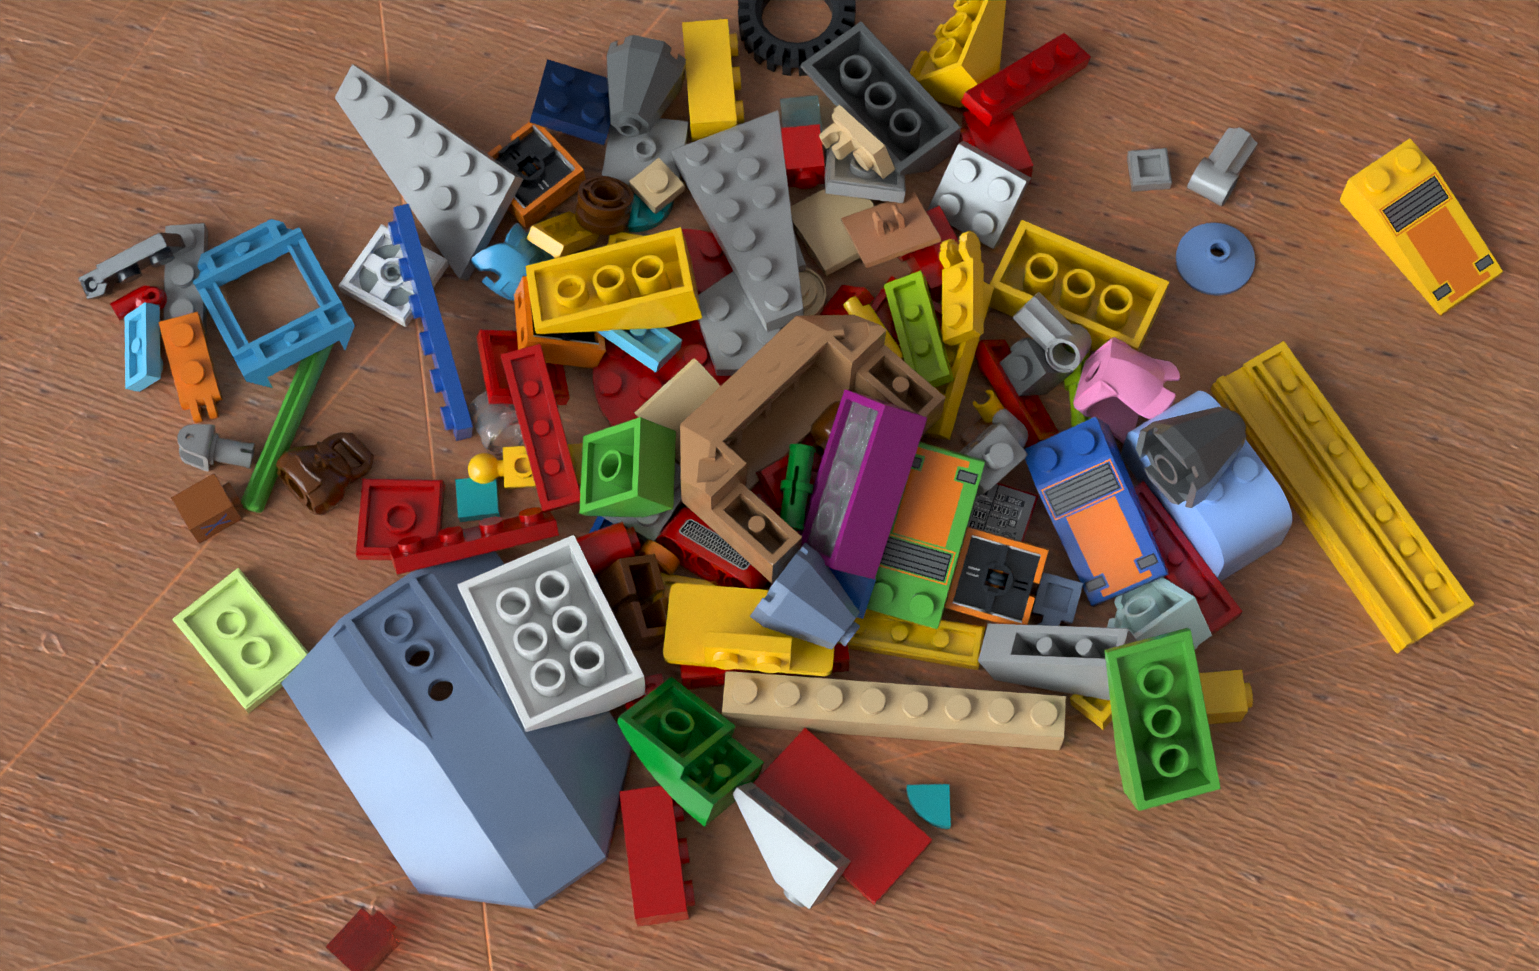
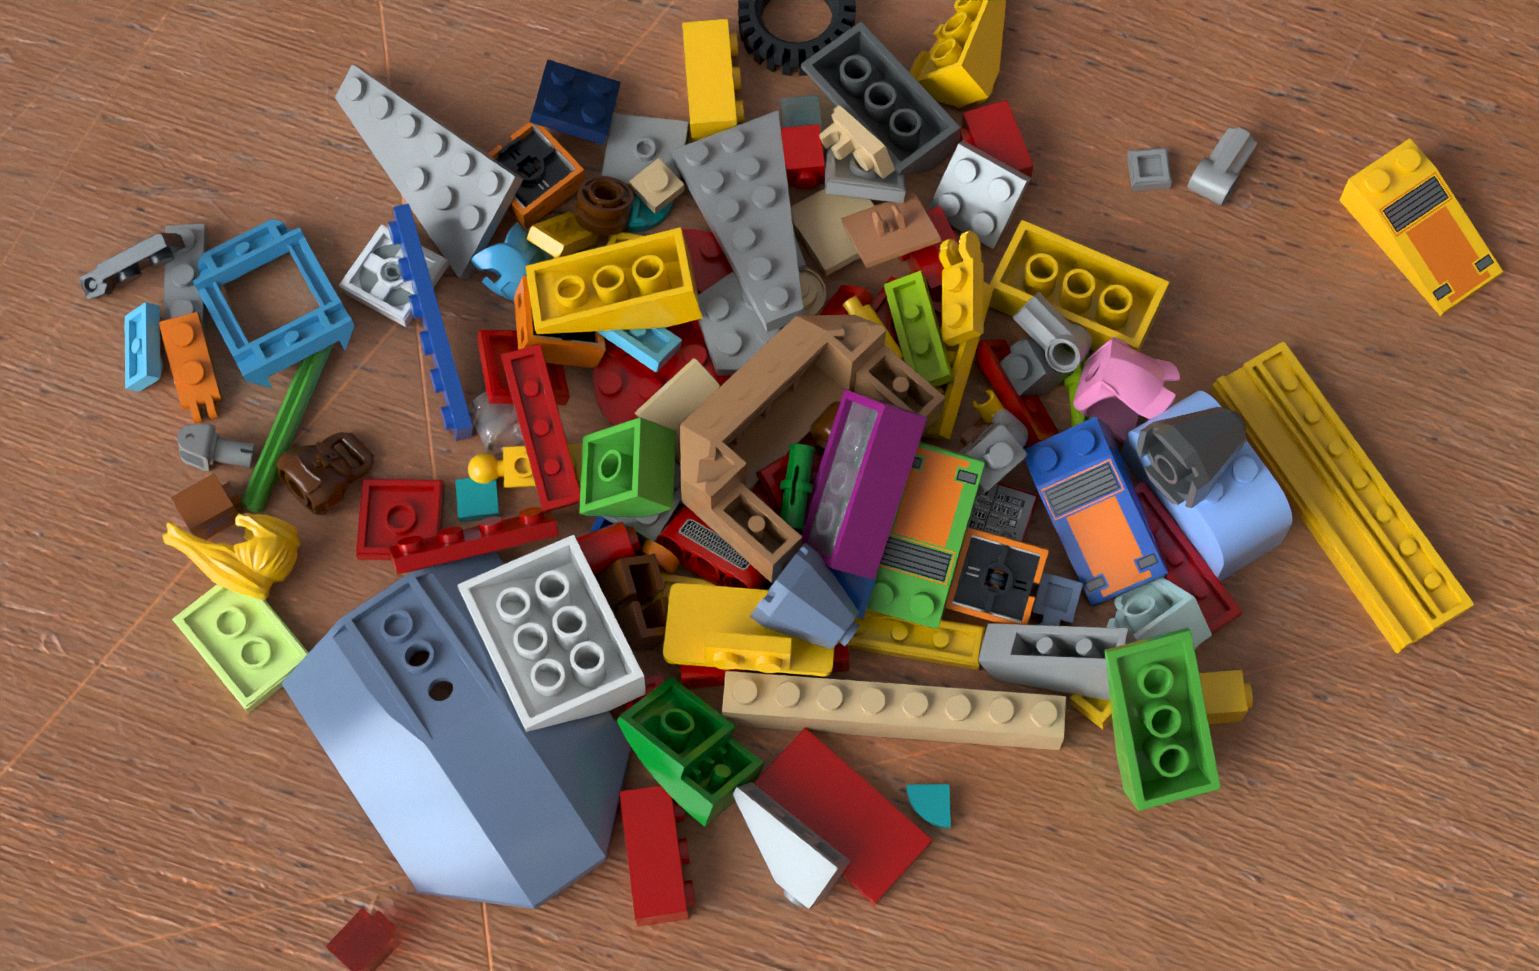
red arm [110,285,167,320] -> none
dark grey cone [607,35,686,137] -> none
red plate [961,33,1091,127] -> none
medium blue dish [1176,223,1255,296] -> none
none -> yellow hair [162,513,301,600]

